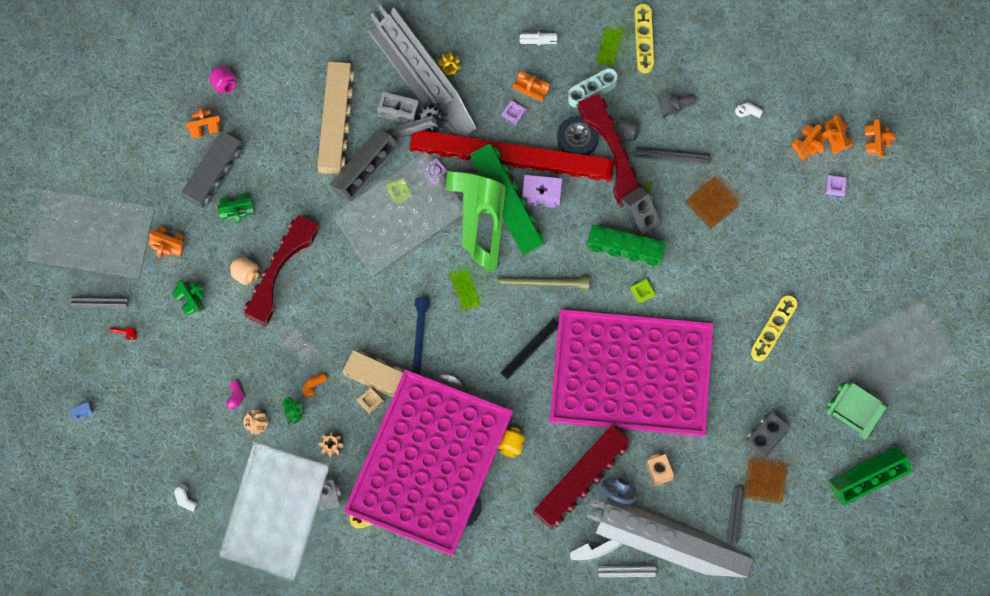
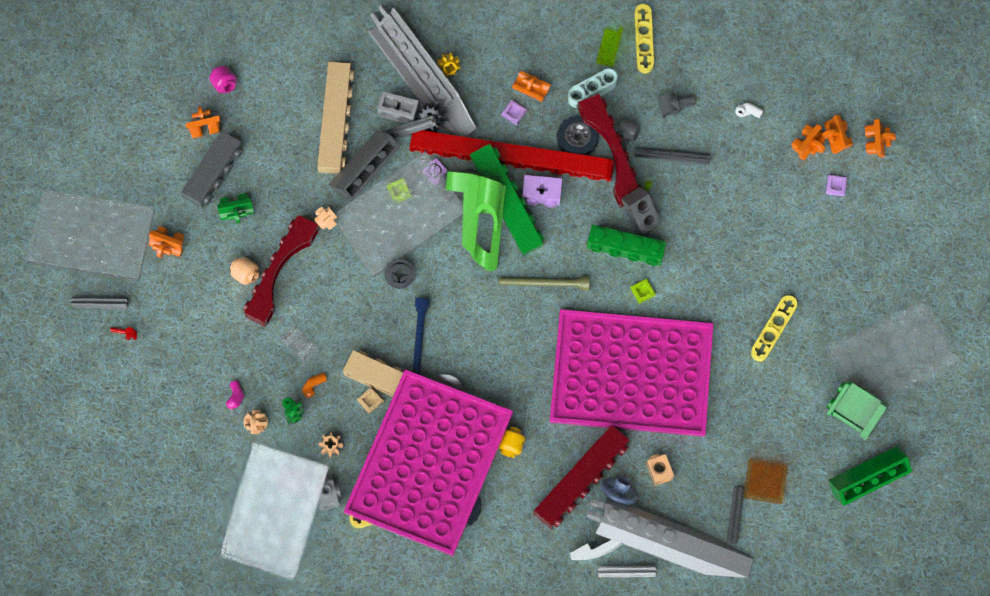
medium blue tile [69,402,93,420] -> none
green hips [172,280,206,315] -> none
white arm [174,484,198,512] -> none
clear neon green panel [449,270,480,312] -> none
black axle [500,318,559,380] -> none
white axle [519,31,557,46] -> none
clear orange plate [685,177,739,229] -> none
dark grey brick [746,412,790,460] -> none
none -> light nougat gear [314,206,338,230]
none -> black gear [384,258,415,289]

